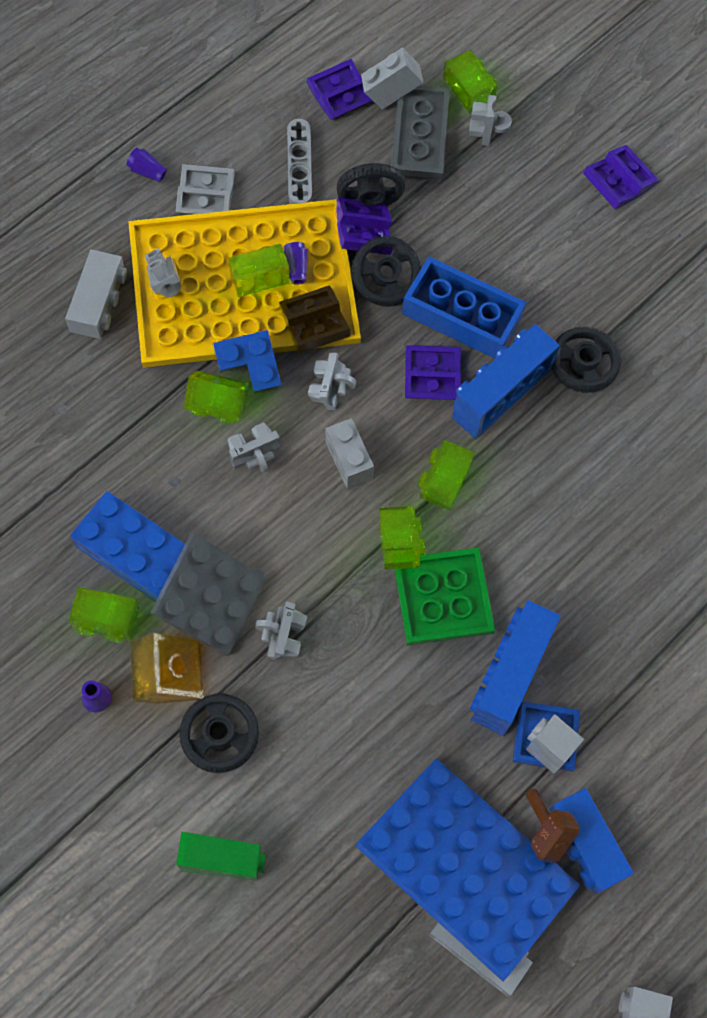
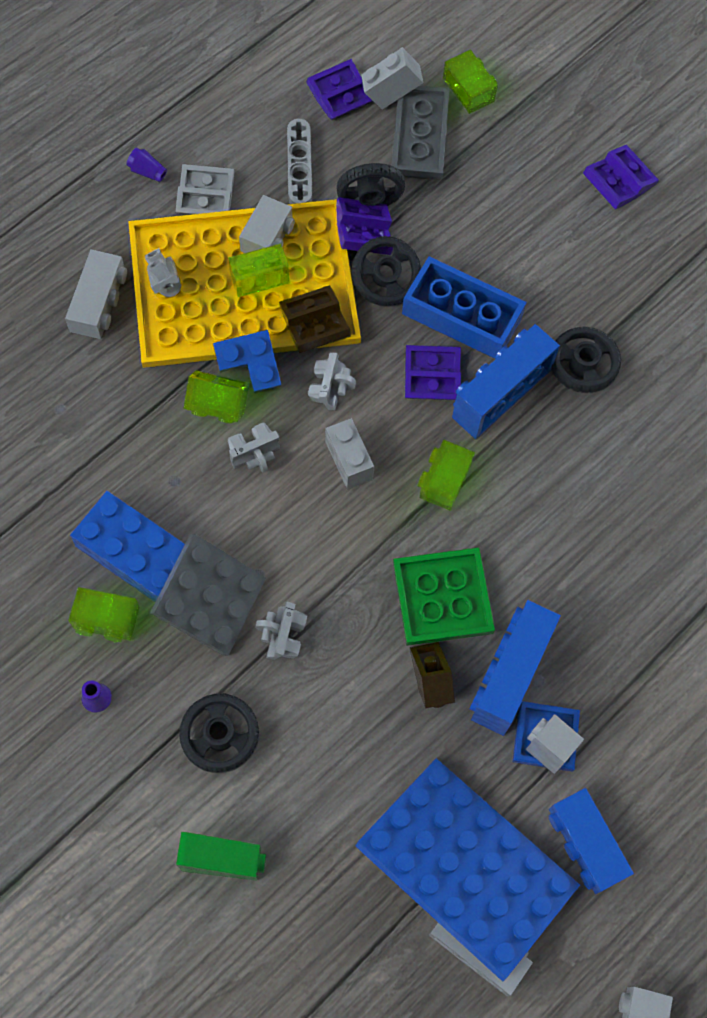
clear yellow slope [130,633,203,704] -> none
dark purple cone [282,242,308,285] -> none
clear neon green brick [379,506,425,570] -> none
light grey hips [468,95,512,146] -> none
reddish brown piece [526,789,580,863] -> none
none -> light grey brick [239,195,295,263]
none -> dark brown slope [410,642,455,708]

